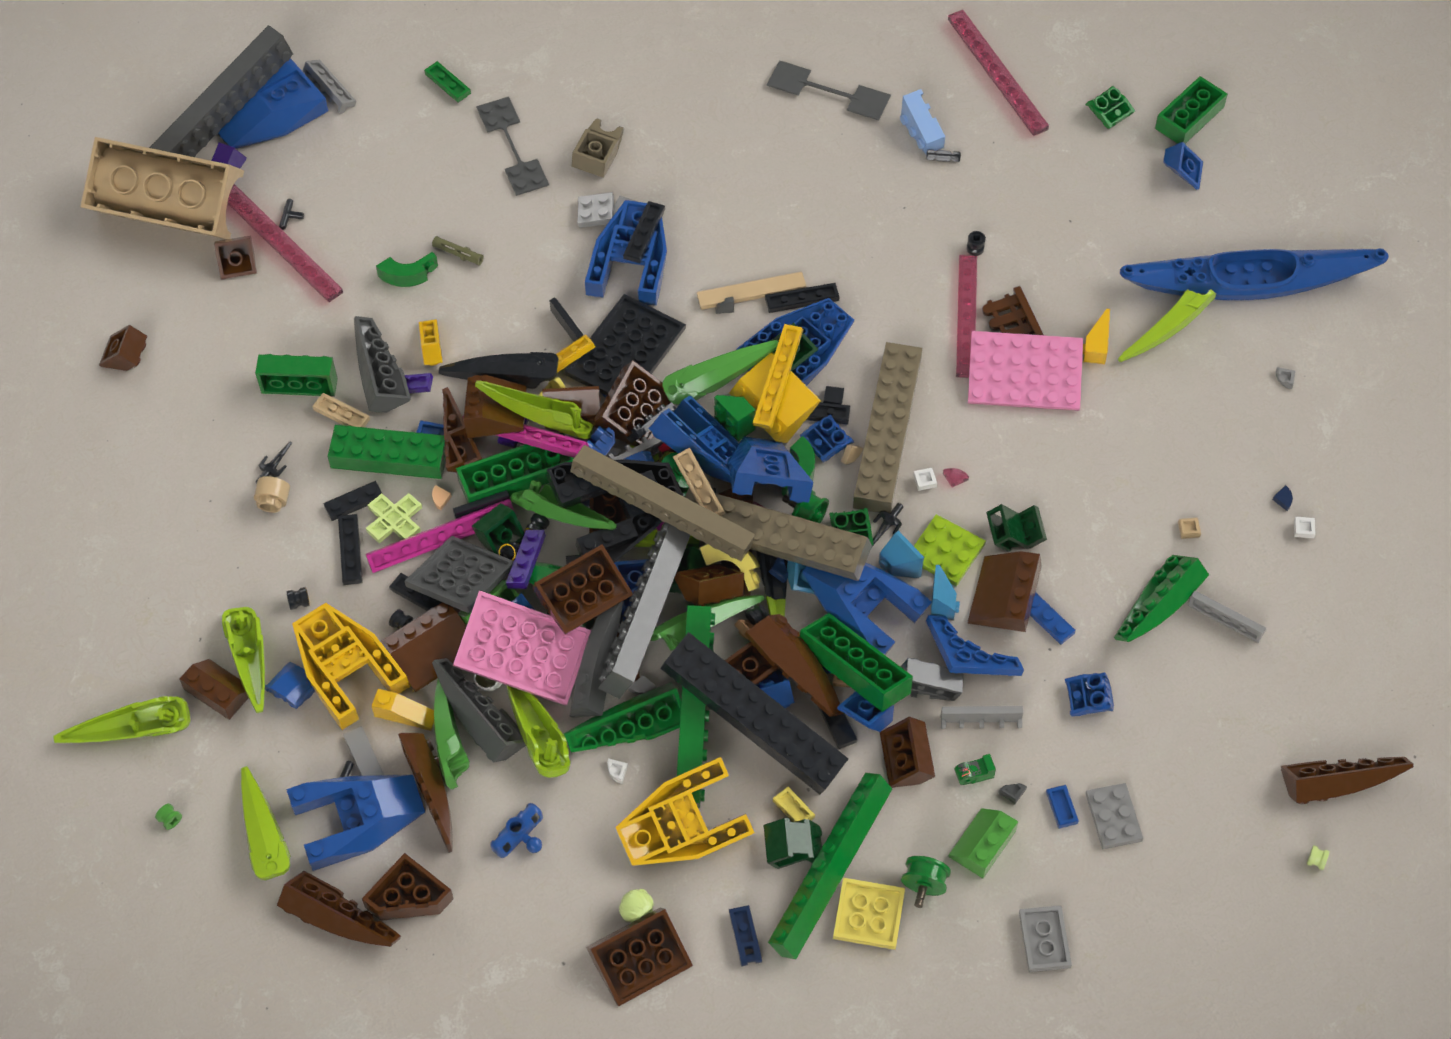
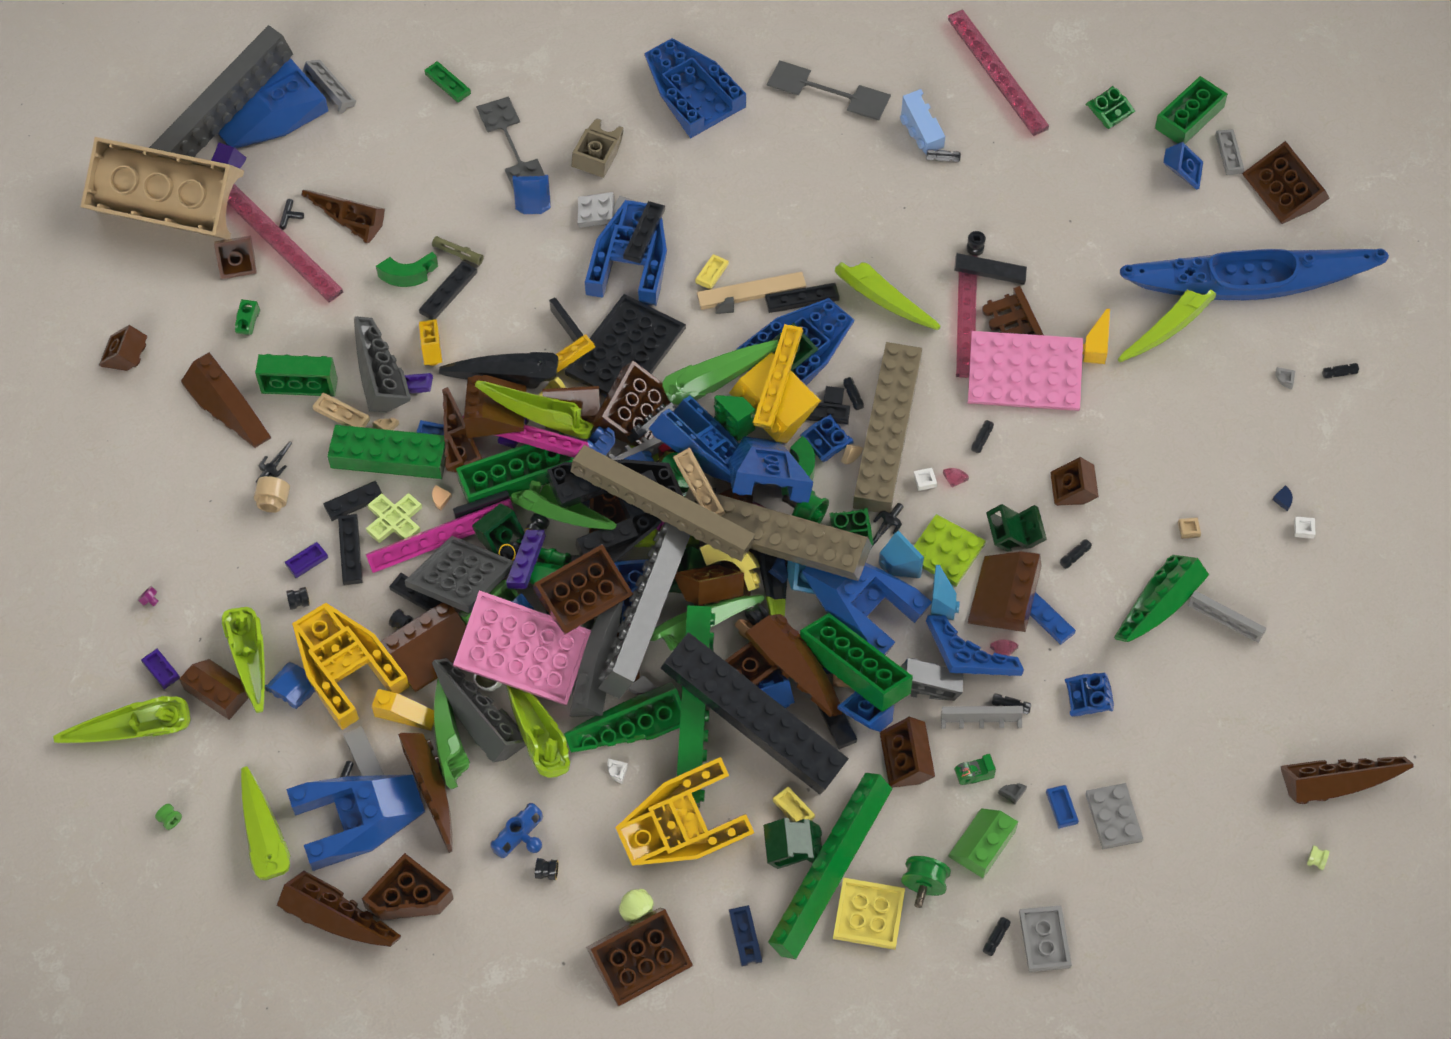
none -> magenta tile [138,586,159,607]
none -> dark purple plate [141,648,180,689]
none -> reddish brown wedge [181,352,271,448]
none -> green leg [235,299,260,335]
none -> dark purple plate [285,542,328,578]
none -> reddish brown wedge [302,190,385,243]
none -> tan tile [372,417,399,430]
none -> black tile [419,261,478,320]
none -> blue slope [513,175,551,214]
none -> green pin [516,539,572,567]
none -> black wheel [535,858,559,881]
none -> blue wedge [644,38,746,139]
none -> light yellow plate [695,254,729,289]
none -> lime piece [835,262,941,331]
none -> black axle [843,377,864,410]
none -> black tile [954,253,1027,285]
none -> black axle [971,420,994,453]
none -> black axle [983,917,1011,956]
none -> clear pink tile [990,639,1018,656]
none -> black axle [992,693,1031,714]
none -> reddish brown slope [1050,457,1099,506]
none -> black axle [1060,539,1092,569]
none -> light grey tile [1215,129,1244,175]
none -> reddish brown slope [1242,141,1330,224]
none -> black axle [1322,363,1359,379]

